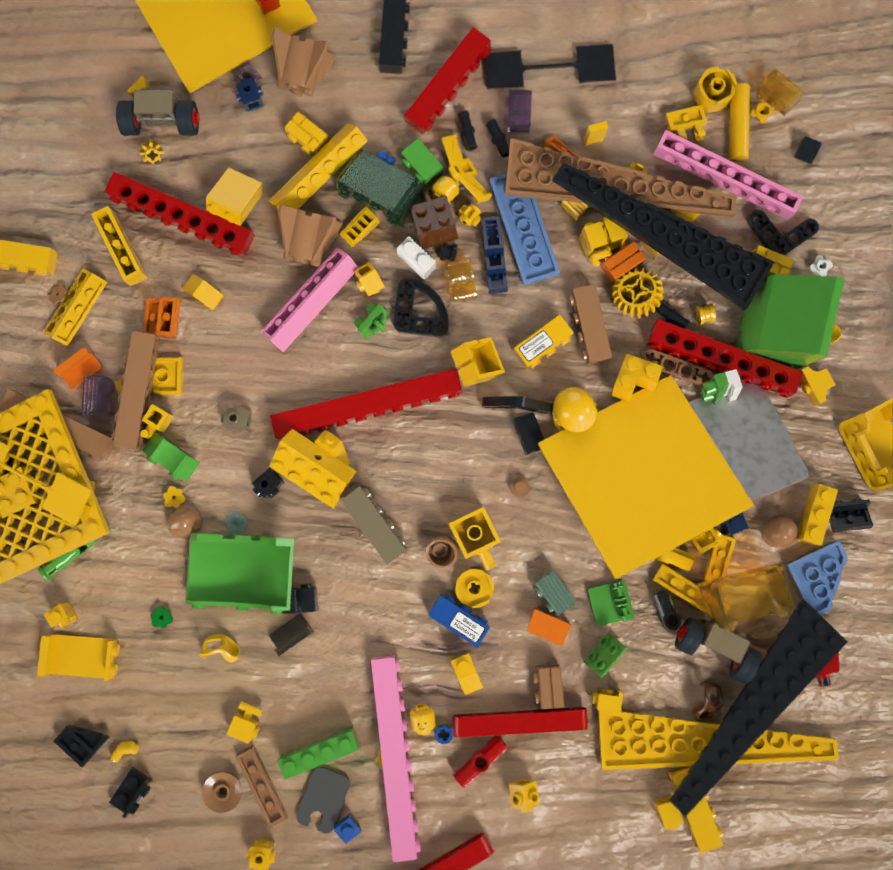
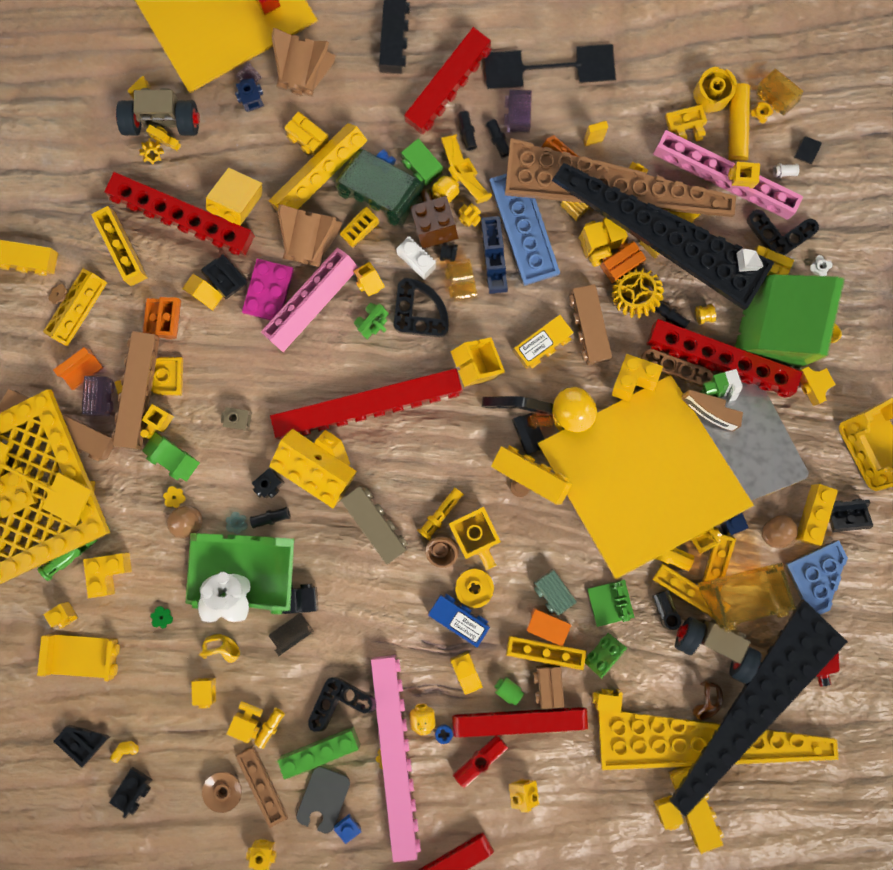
none -> yellow brick [83,553,132,598]
none -> yellow plate [146,125,181,151]
none -> yellow brick [191,678,216,709]
none -> white brick [198,572,251,622]
none -> black plate [201,254,247,299]
none -> dark pink plate [242,259,294,321]
none -> black pin [250,507,291,529]
none -> yellow pin [254,708,285,749]
none -> black beam [308,677,376,732]
none -> yellow pin [417,487,464,541]
none -> yellow brick [491,445,572,504]
none -> bright green brick [494,677,524,705]
none -> yellow brick [506,636,586,671]
none -> clear orange pin [528,413,554,429]
none -> medium nougat slope [682,390,743,432]
none -> yellow brick [728,162,760,189]
none -> white slope [737,249,763,272]
none -> white pin [773,163,799,179]

